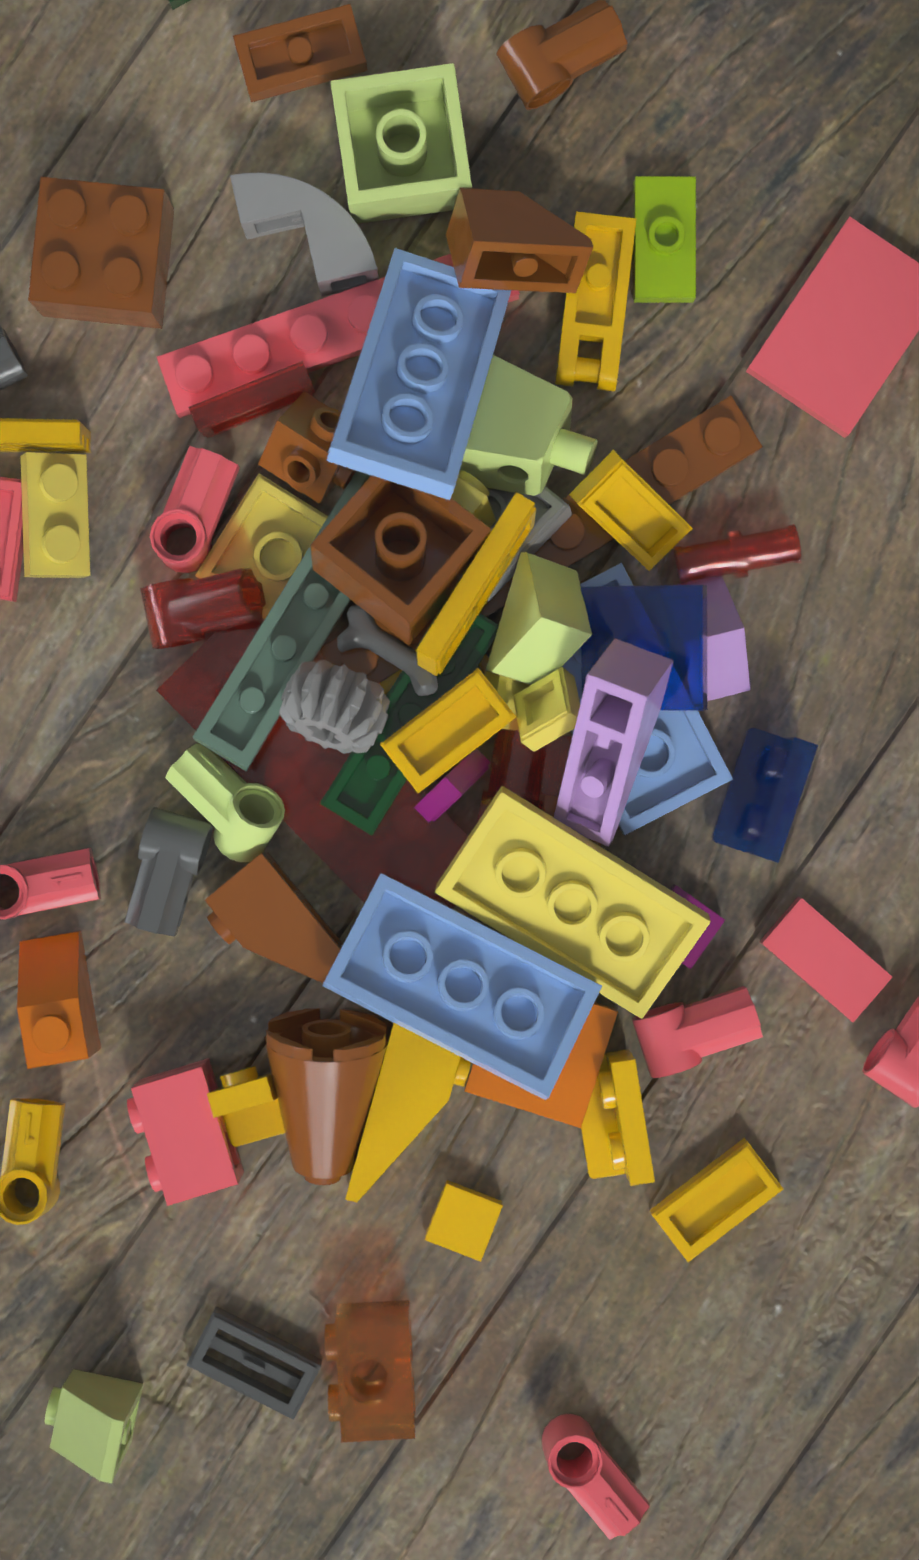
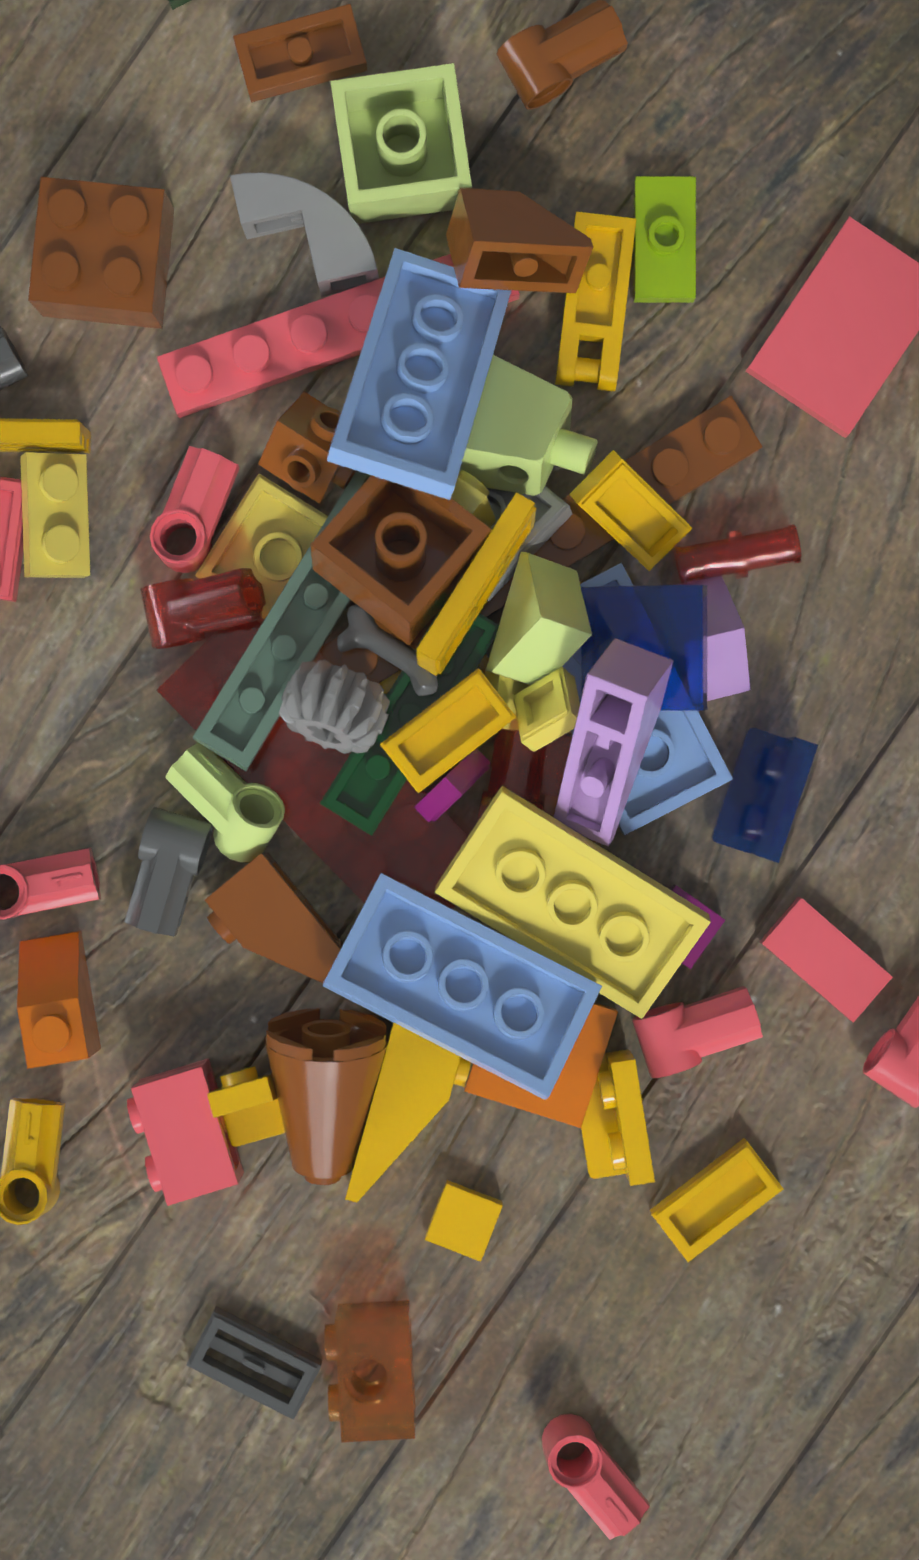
yellowish green slope [45,1369,143,1483] -> none
clear red tile [188,361,315,438] -> none

